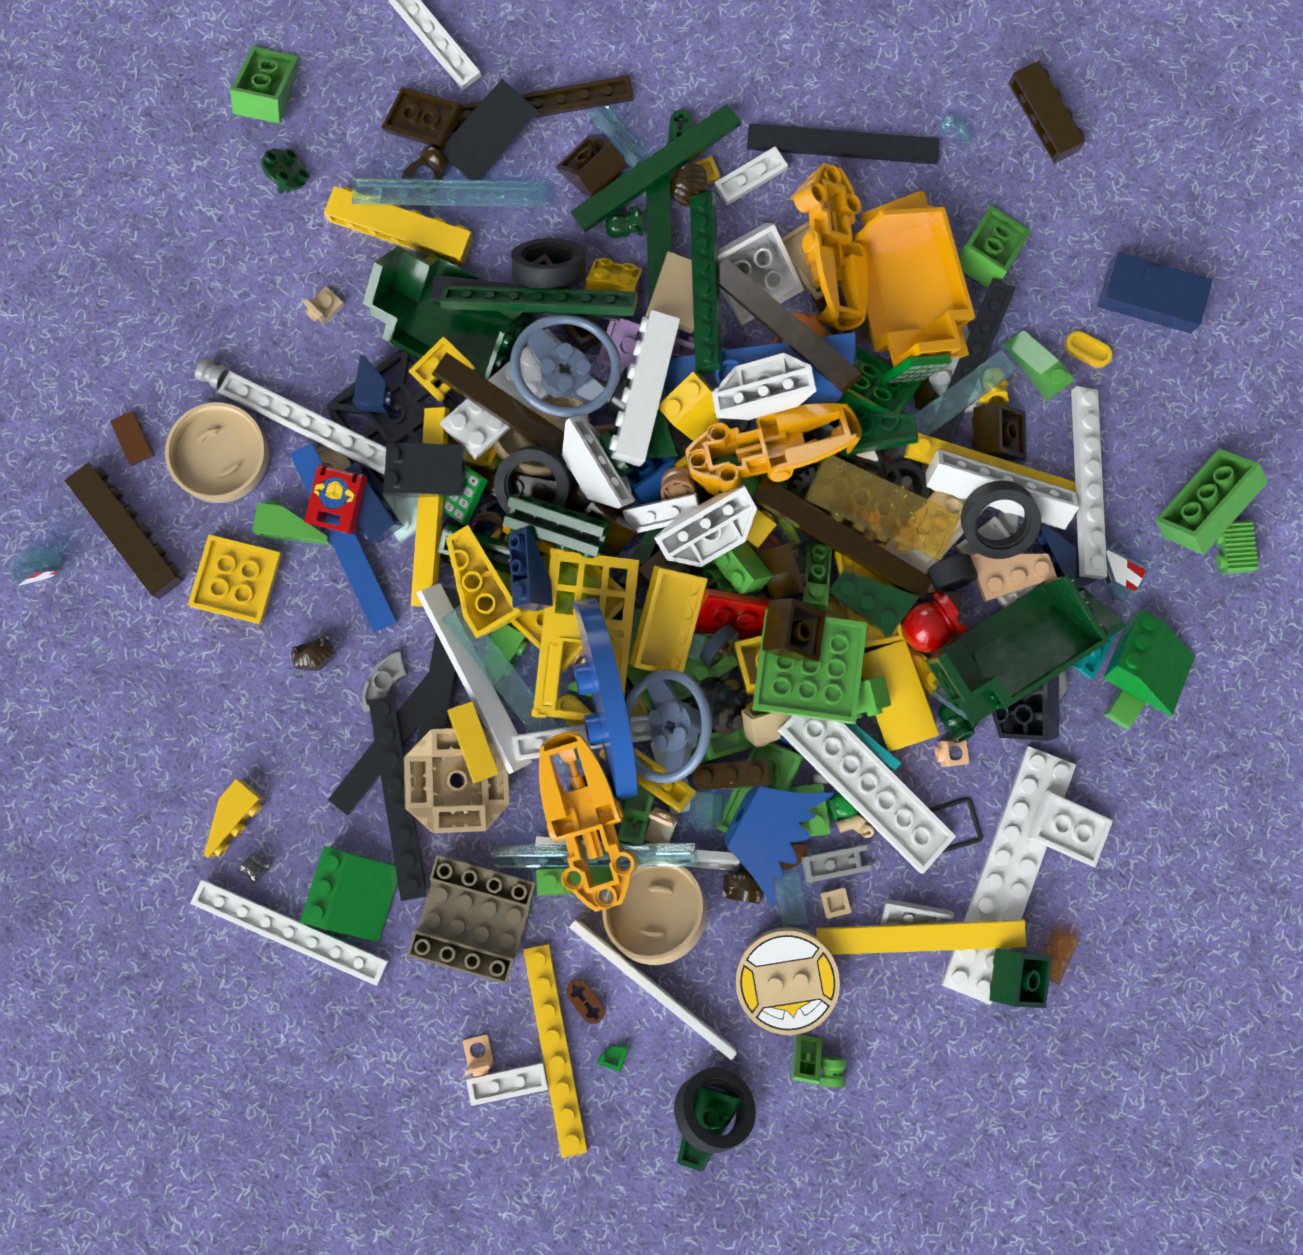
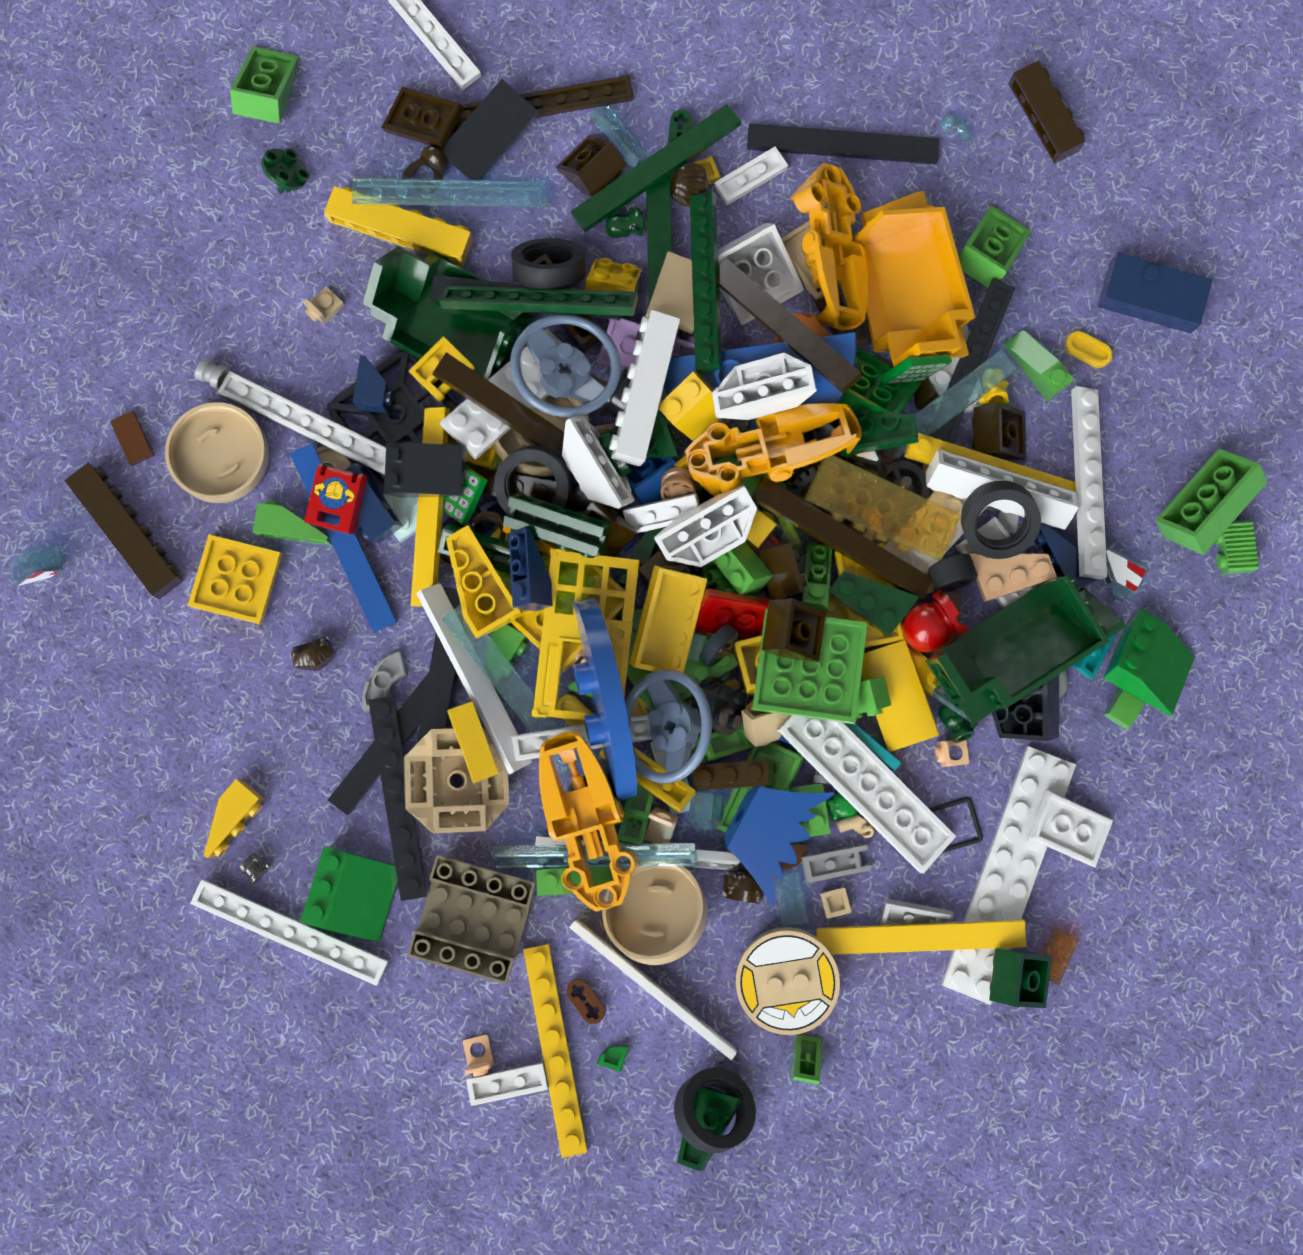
bright green wheel [820,1056,847,1087] -> none

